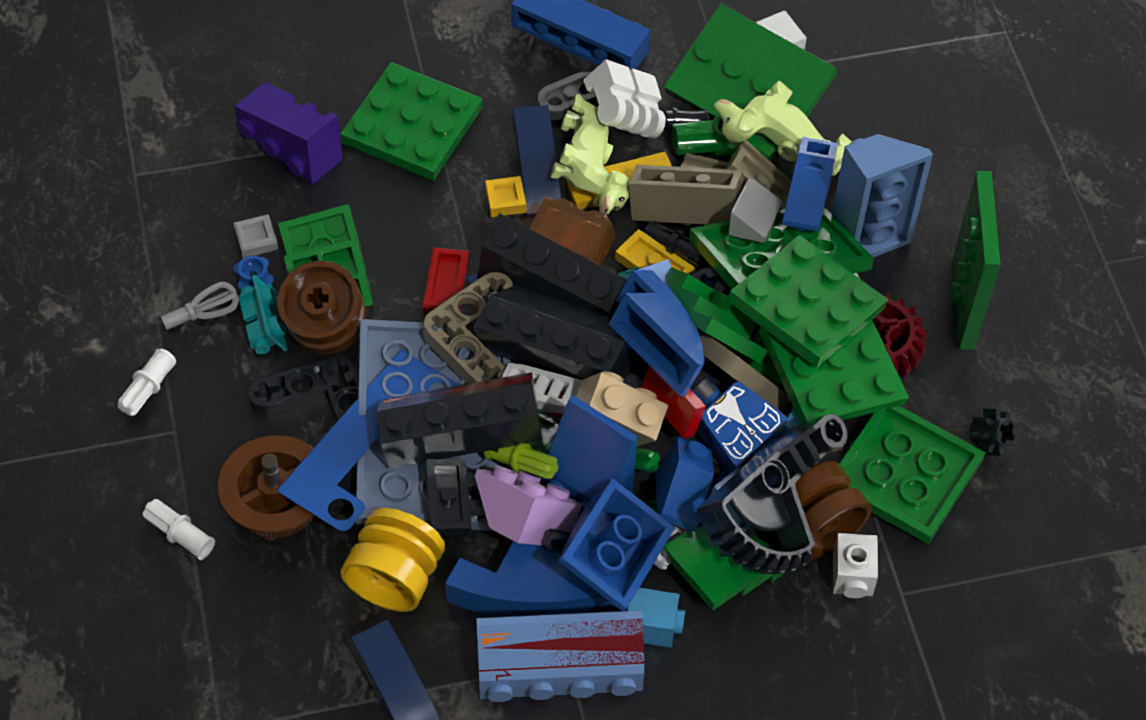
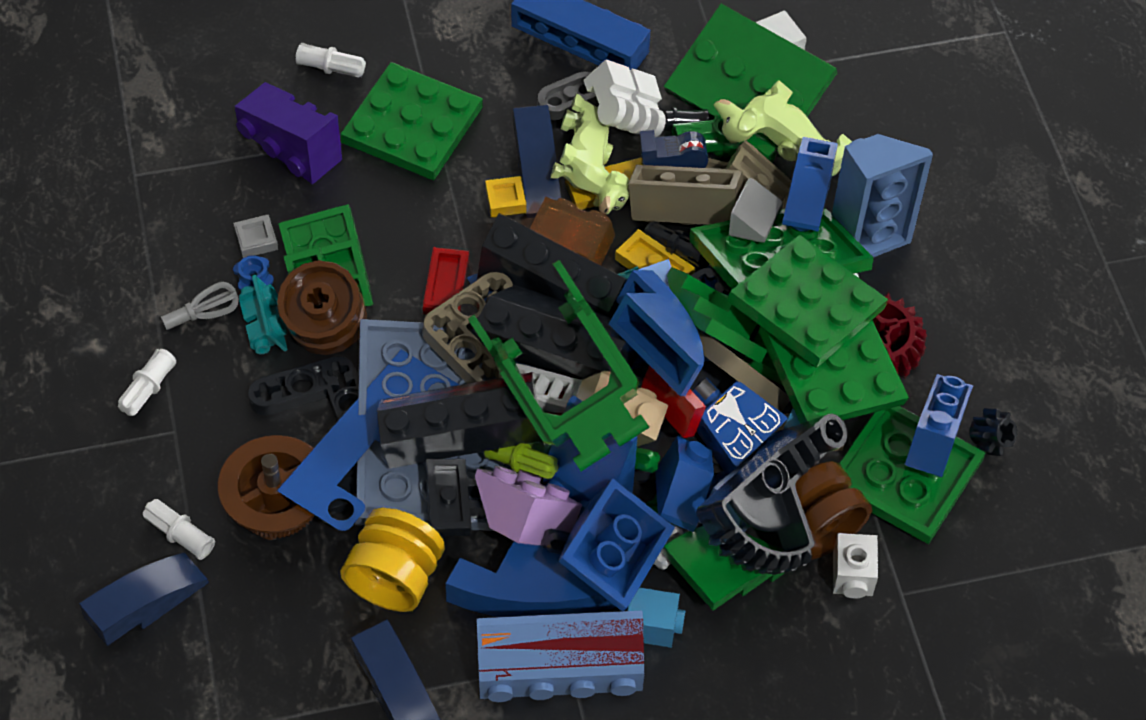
green plate [949,171,1001,350] -> none
none -> dark blue slope [79,552,209,646]
none -> white axle [296,43,366,77]
none -> green piece [468,260,650,472]
none -> dark blue leg [640,130,709,168]
none -> blue slope [905,374,973,477]

